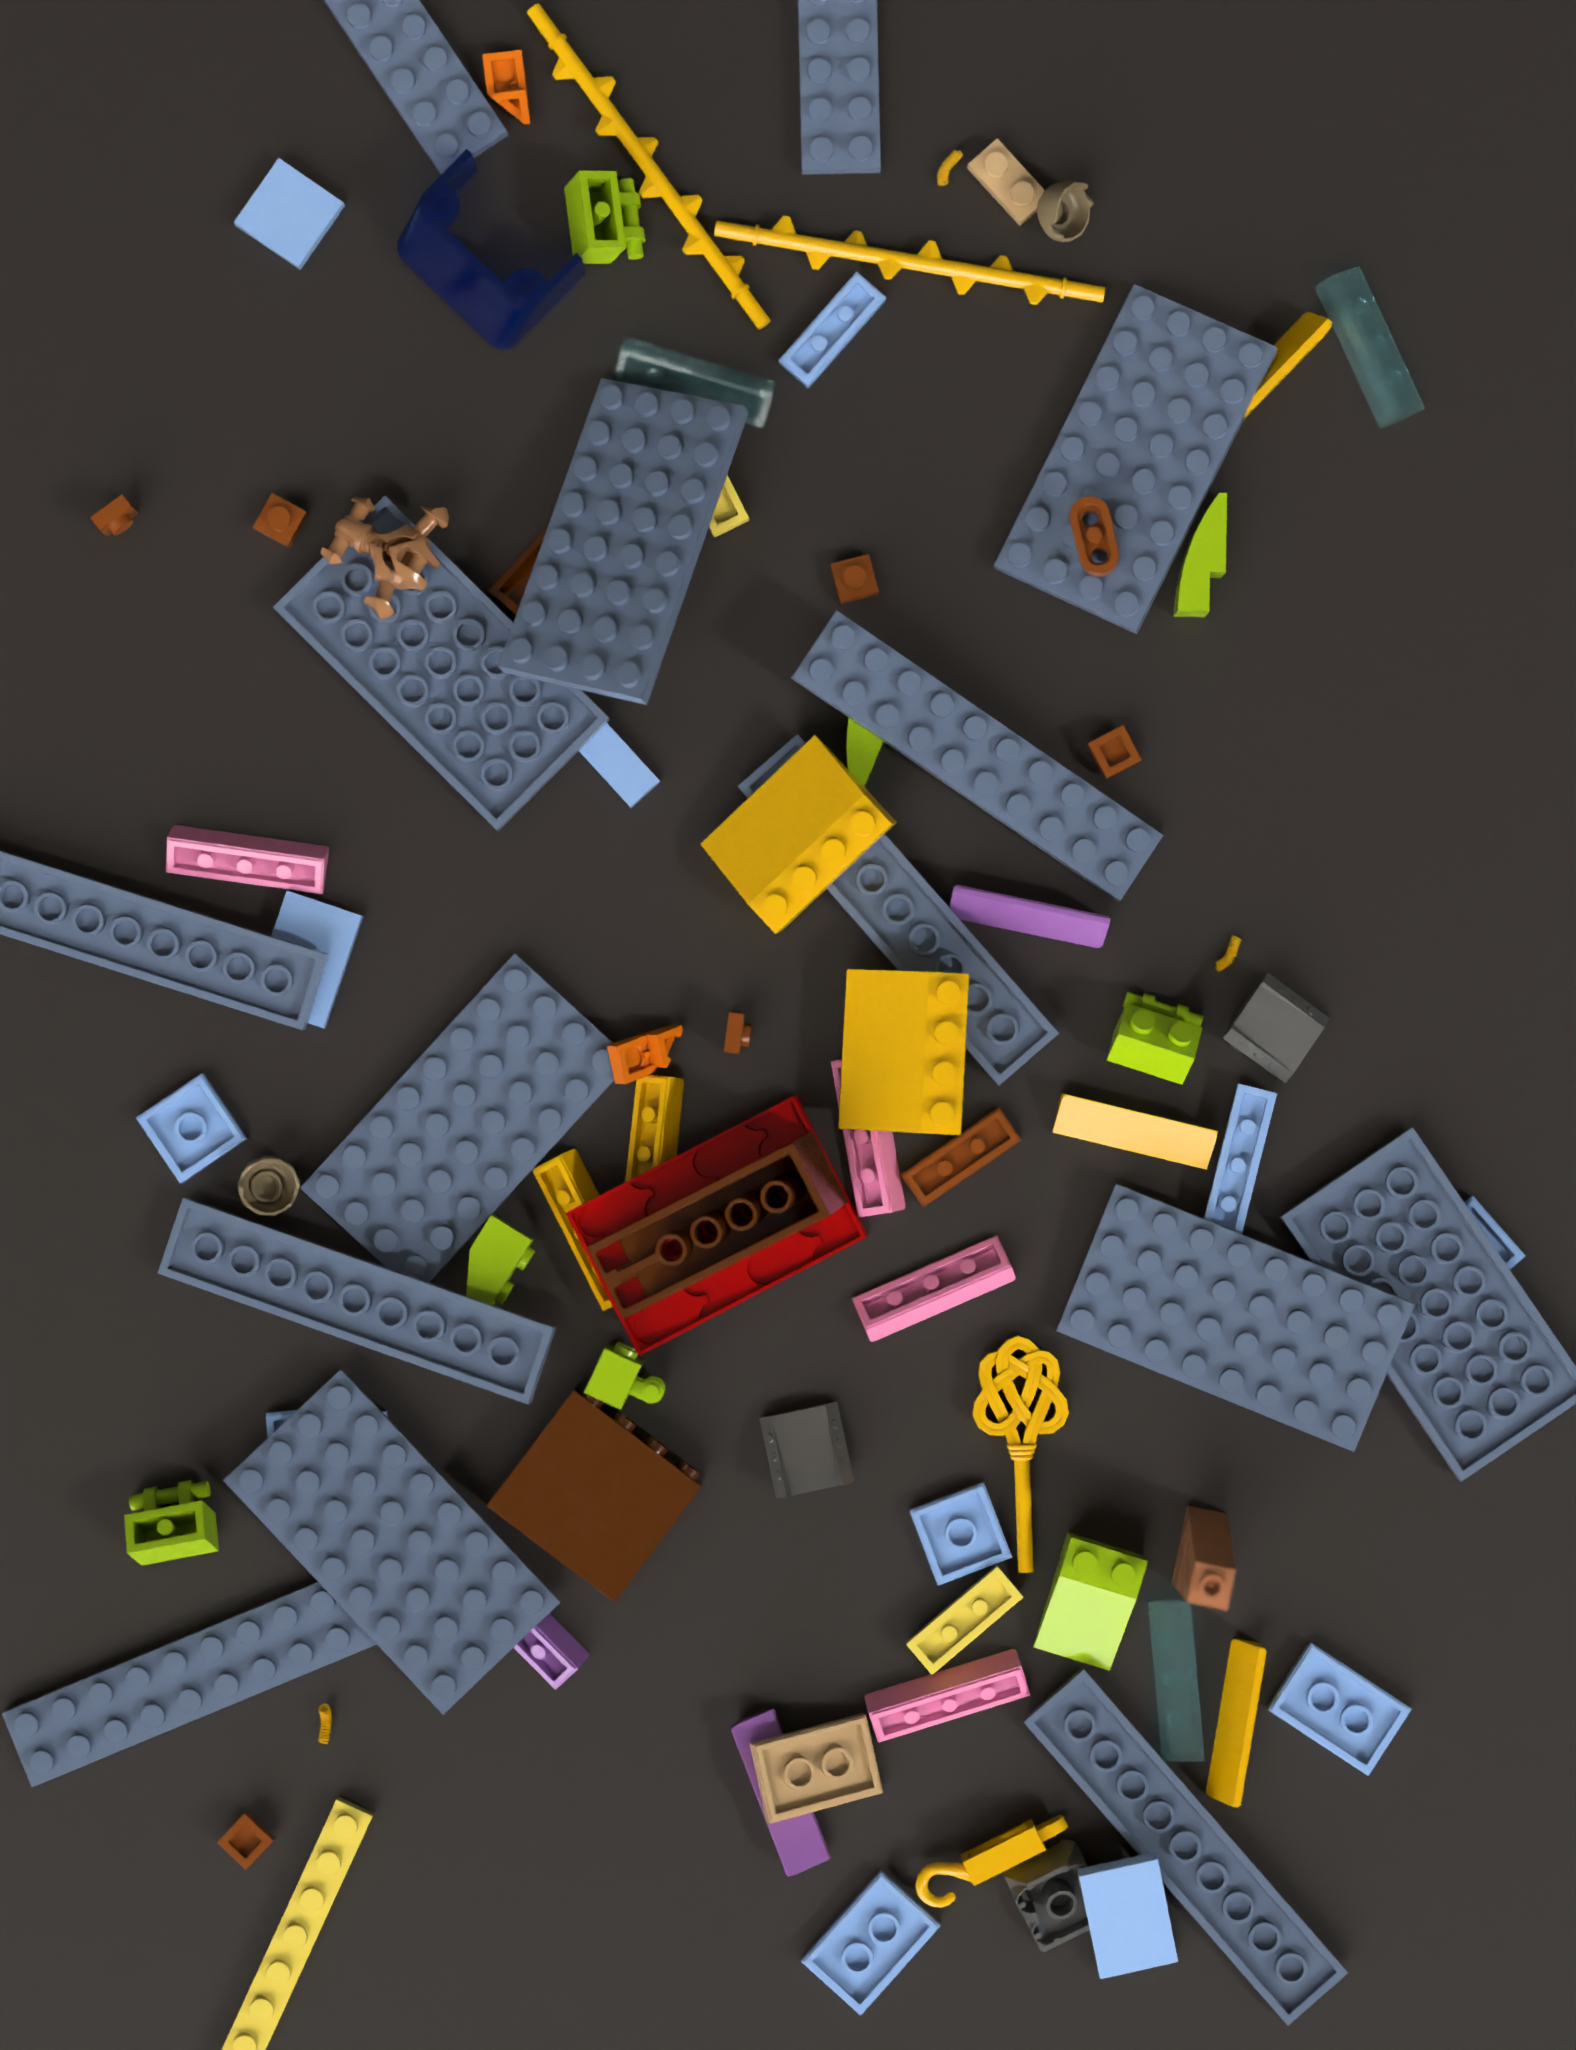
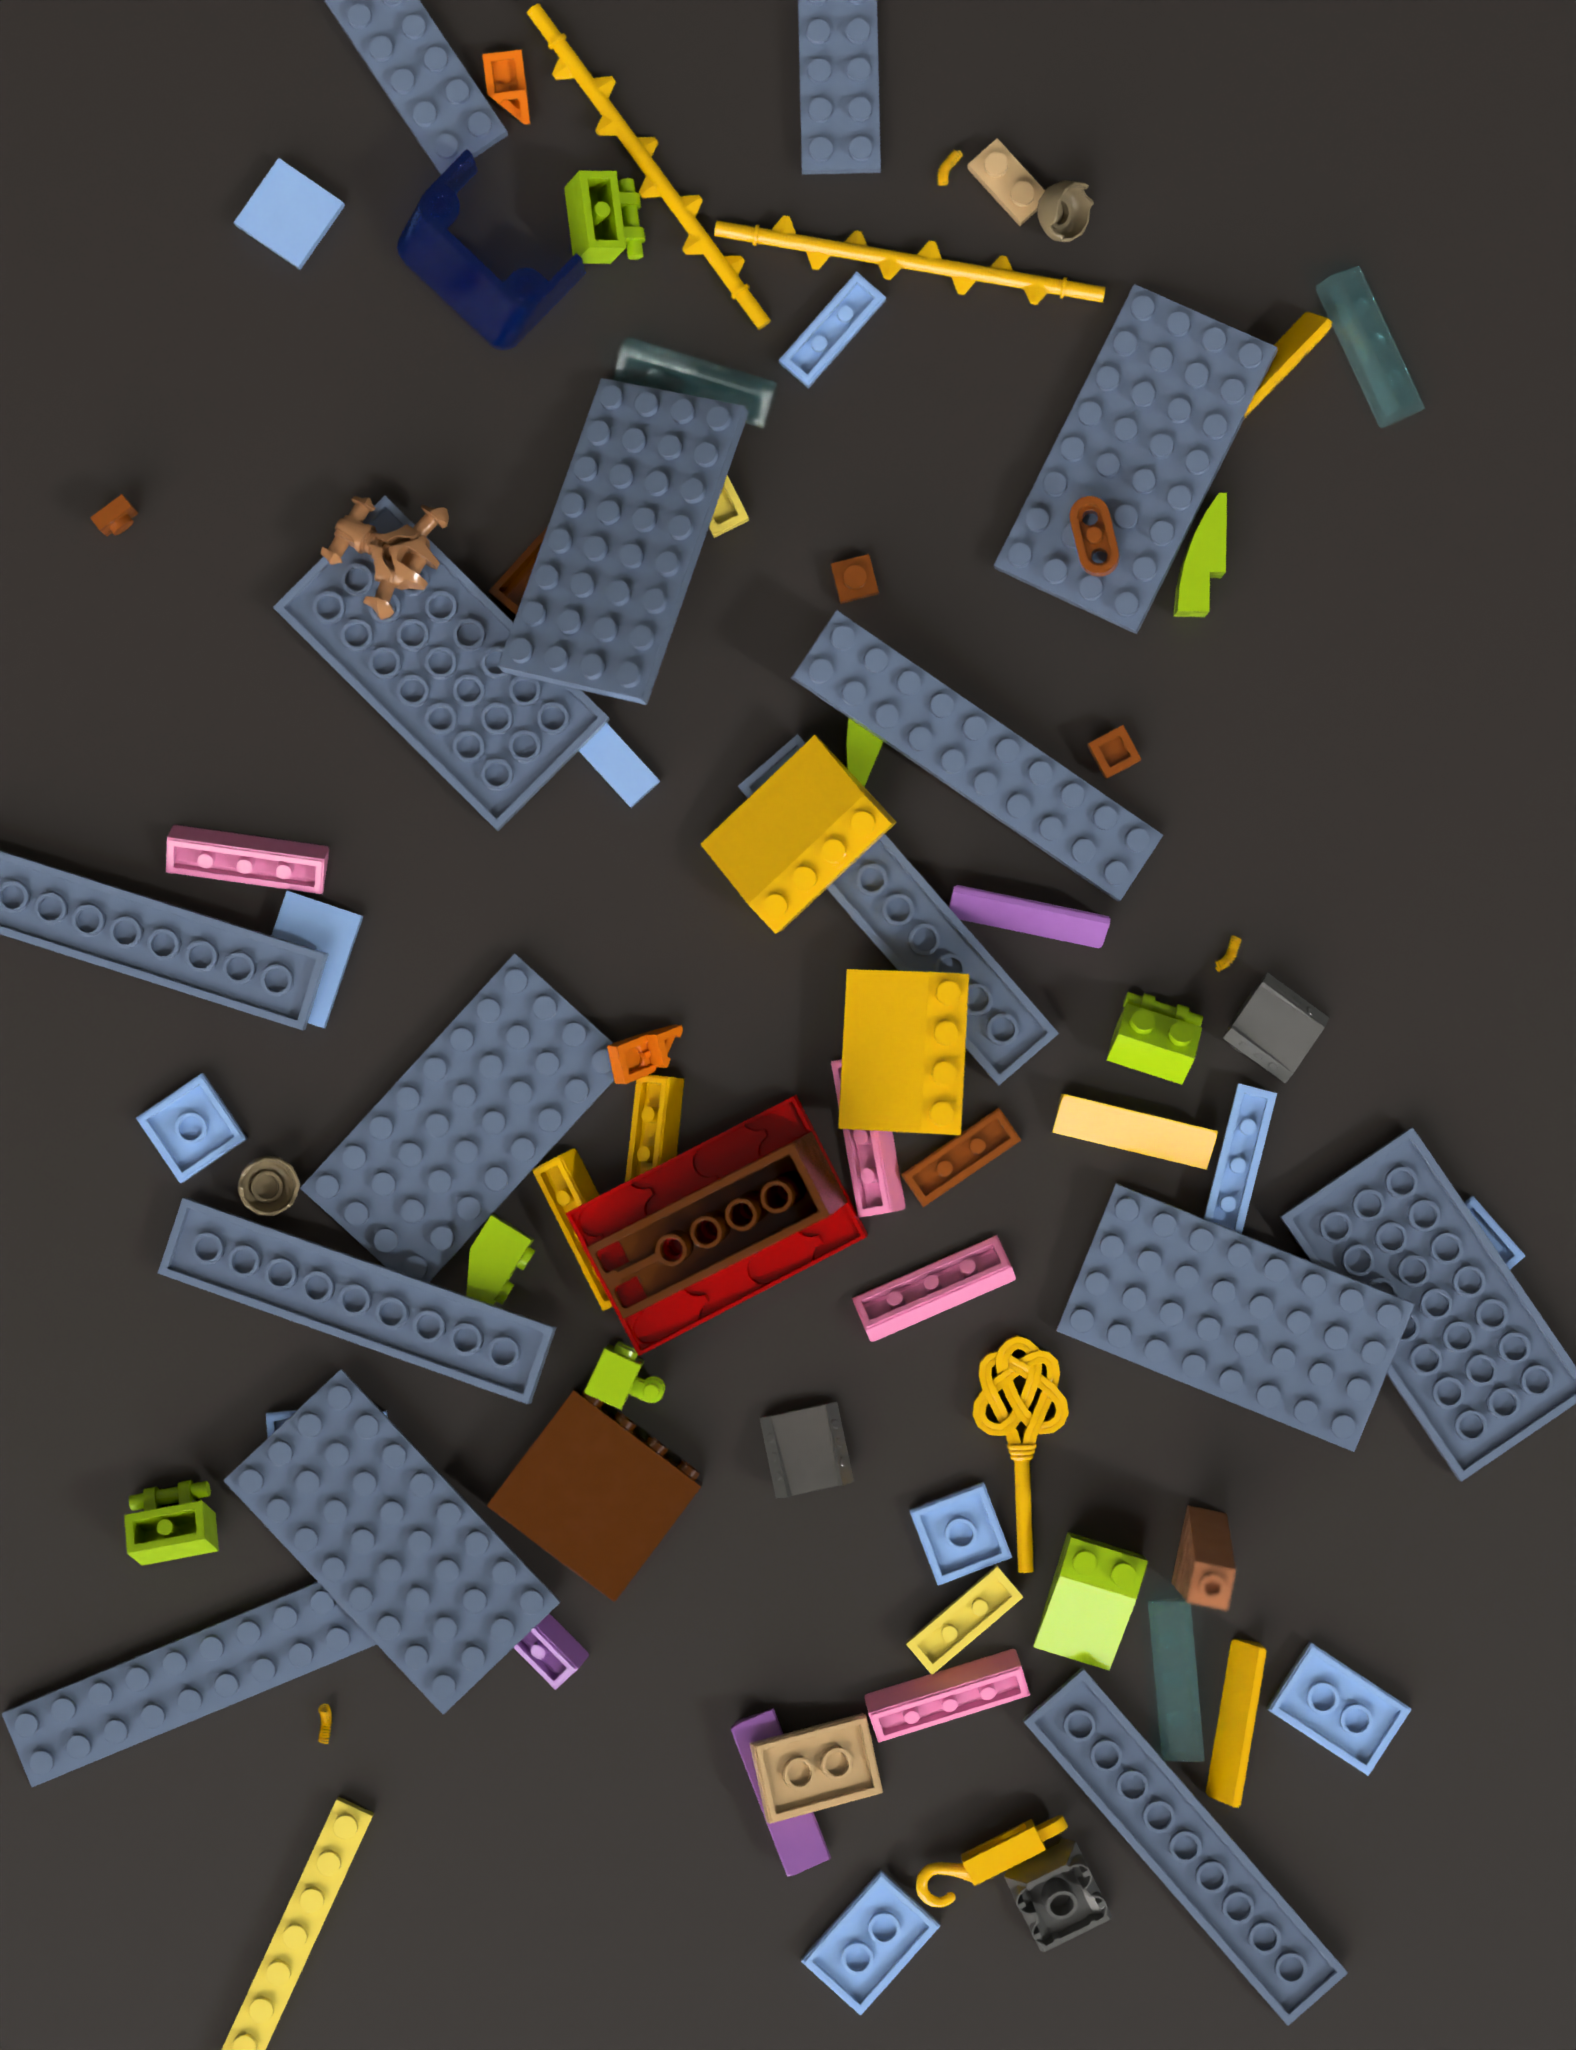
dark orange plate [217,1810,275,1870] -> none
dark orange plate [253,493,308,548] -> none
dark orange plate [724,1012,752,1055] -> none
light blue tile [1077,1852,1178,1979] -> none

